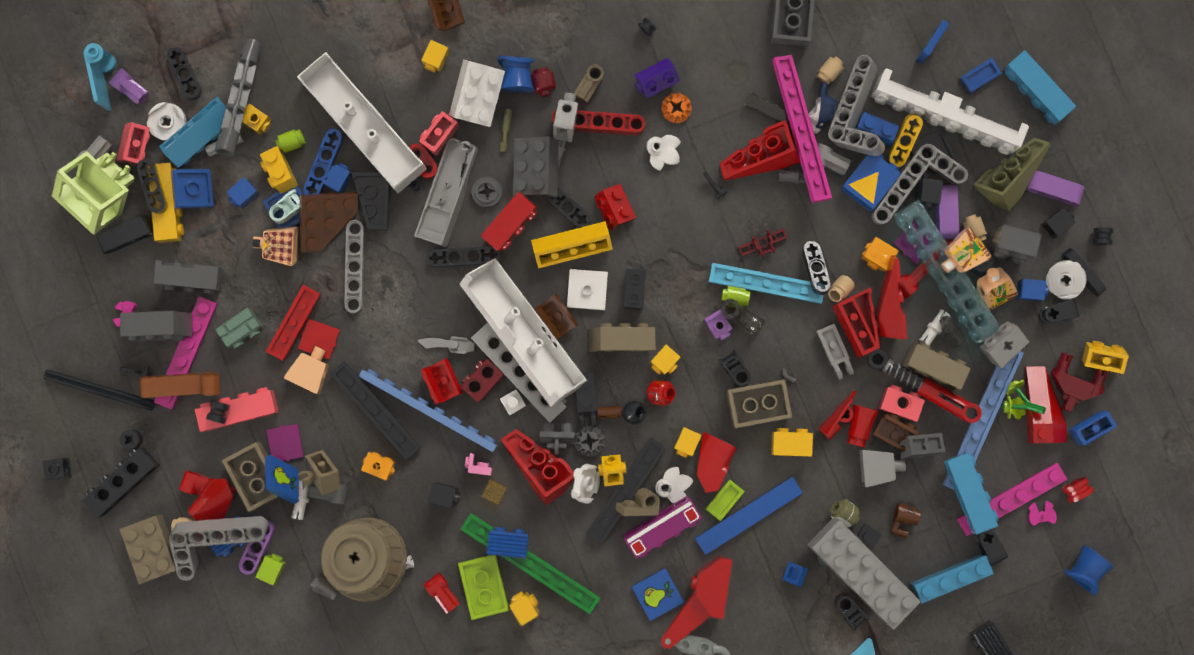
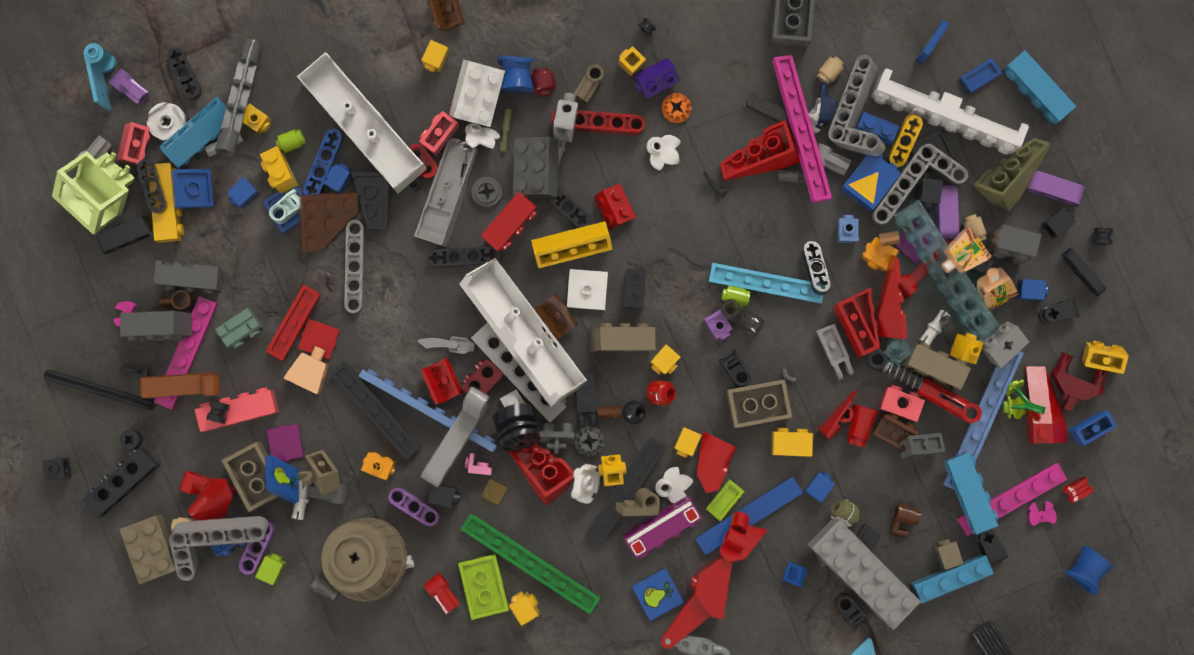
torso [252,227,299,266] -> none
blue brick [487,527,529,558] -> none
dark red piece [738,228,788,258] -> none
tan brick [828,275,855,302] -> none
light grey torso [859,450,906,487] -> none
white plate [1046,260,1087,299] -> none
none -> reddish brown piece [158,290,194,310]
none -> medium lavender beam [388,488,440,526]
none -> light grey beam [421,387,490,487]
none -> white plate [465,123,500,149]
none -> black wheel [493,403,540,452]
none -> yellow brick [619,46,646,77]
none -> red panel [719,512,767,563]
none -> blue brick [804,472,835,503]
none -> medium blue brick [837,215,859,243]
none -> medium nougat slope [879,231,900,246]
none -> clear light blue brick [884,338,912,365]
none -> dark tan brick [934,538,964,570]
none -> yellow brick [950,332,984,364]

